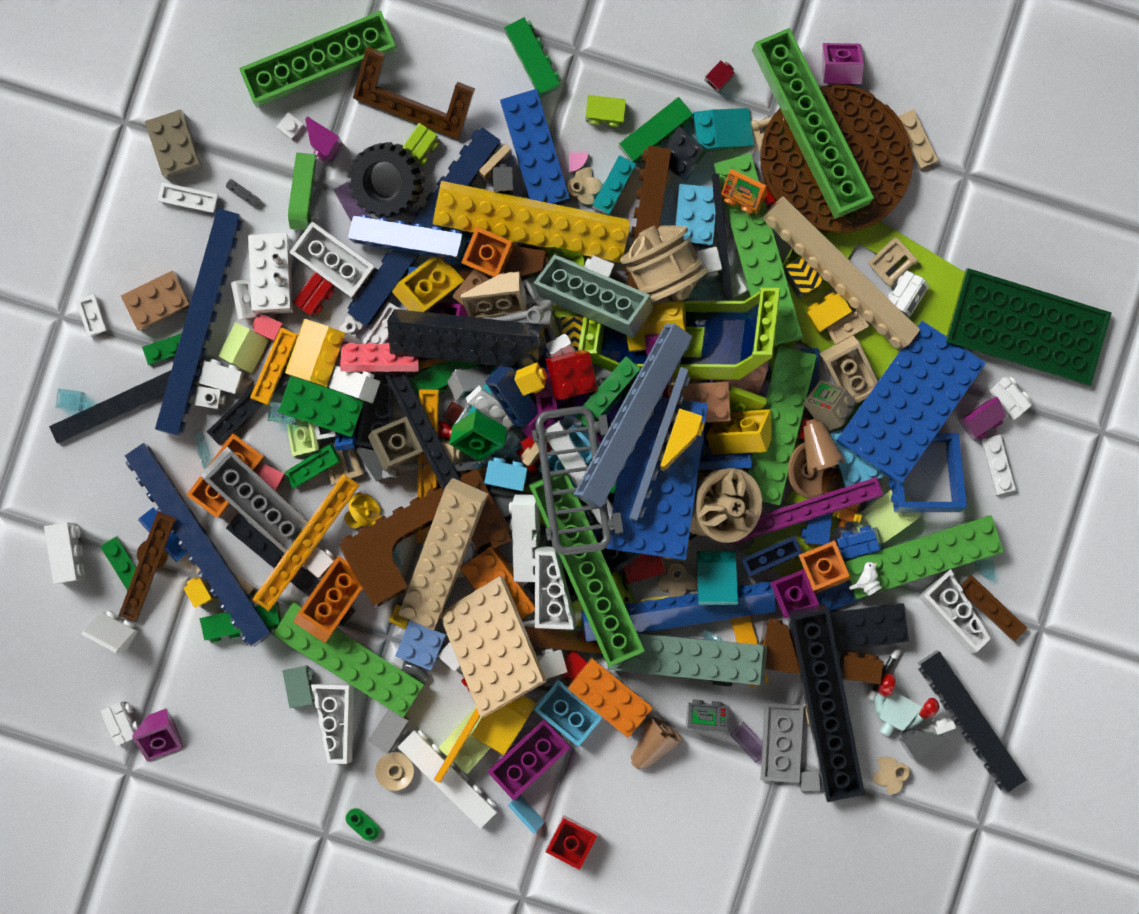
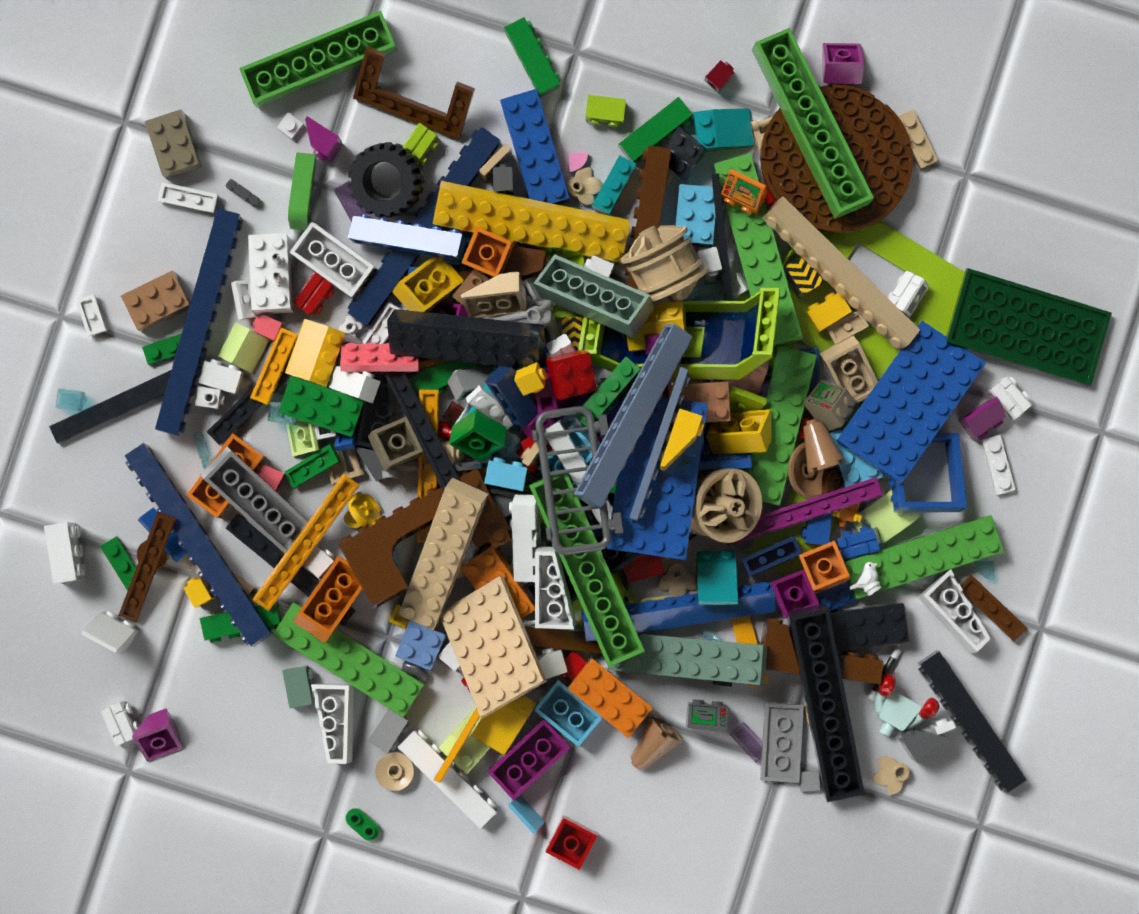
tan plate [868,237,919,288] -> none

